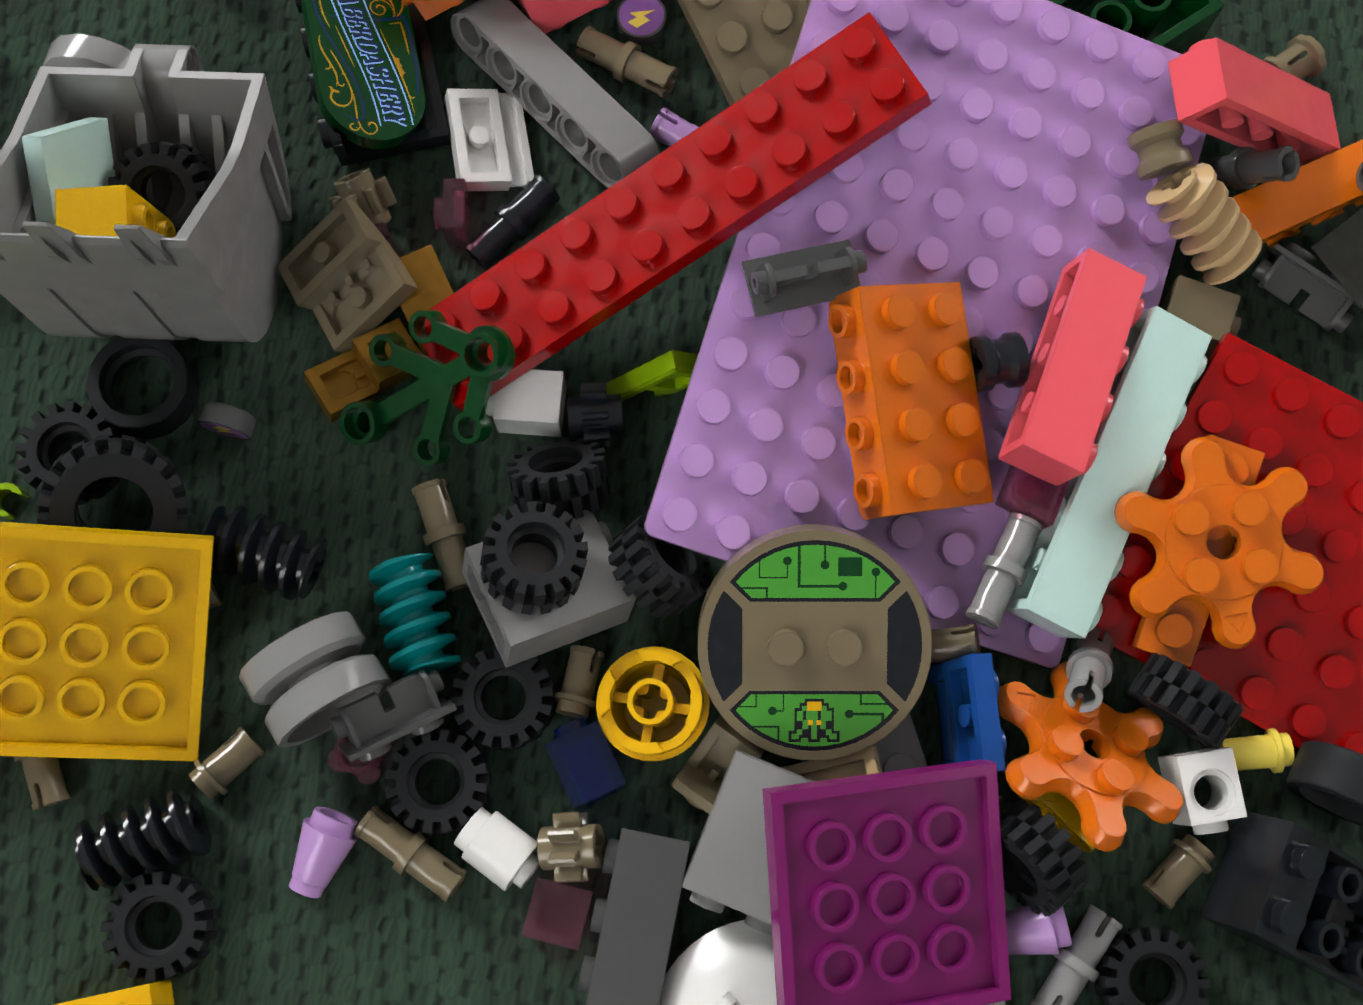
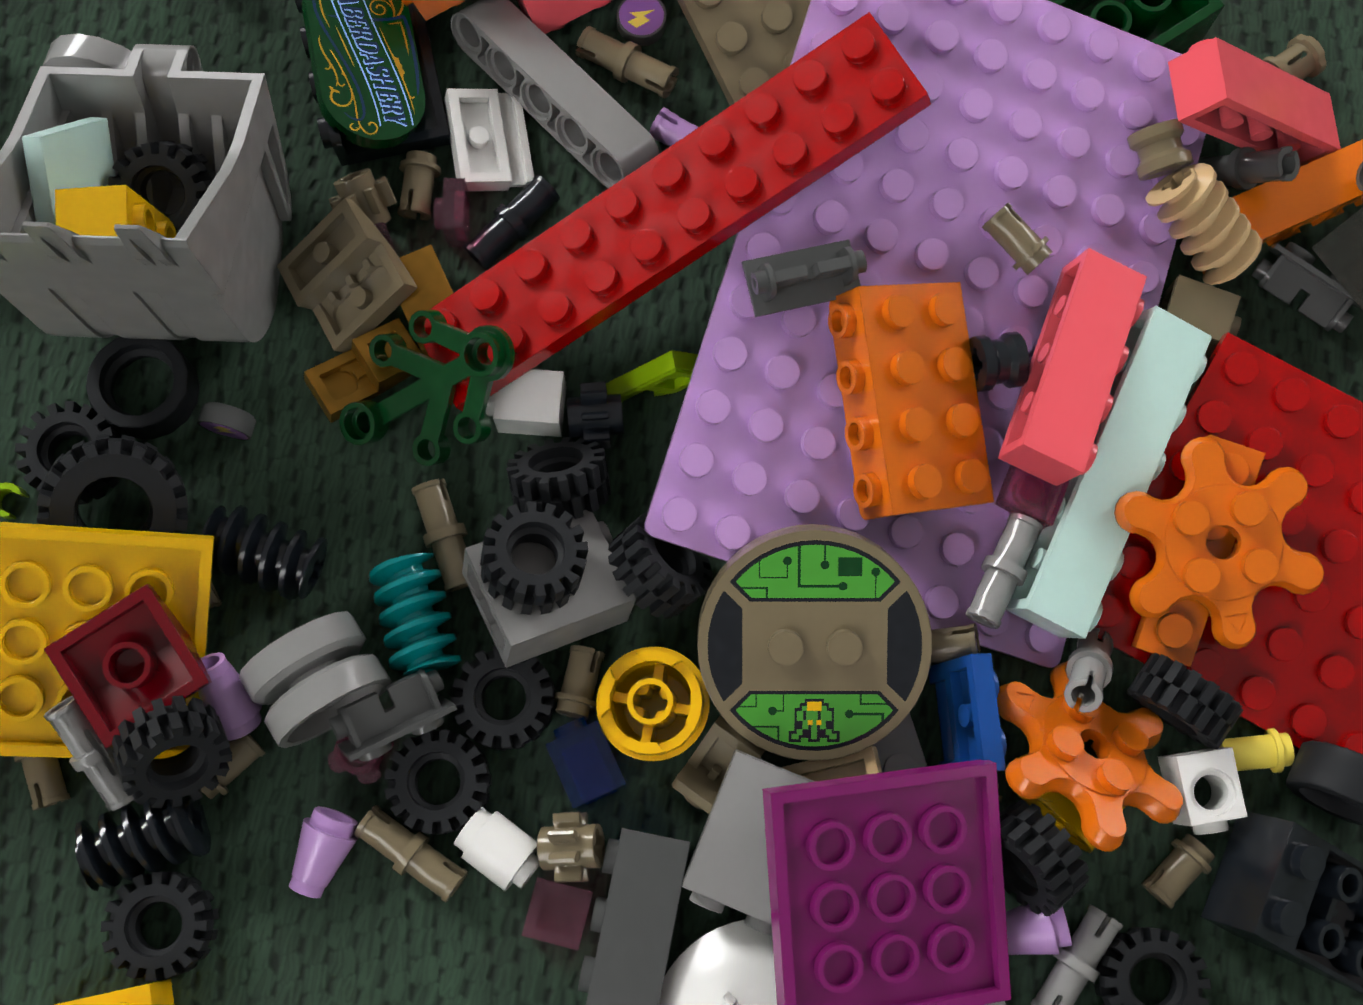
none -> dark red slope [44,584,212,748]
none -> light grey pin [44,696,134,811]
none -> black tyre [112,696,232,808]
none -> lavender cone [198,652,262,741]
none -> dark tan pin [397,150,441,220]
none -> dark tan pin [982,202,1053,275]

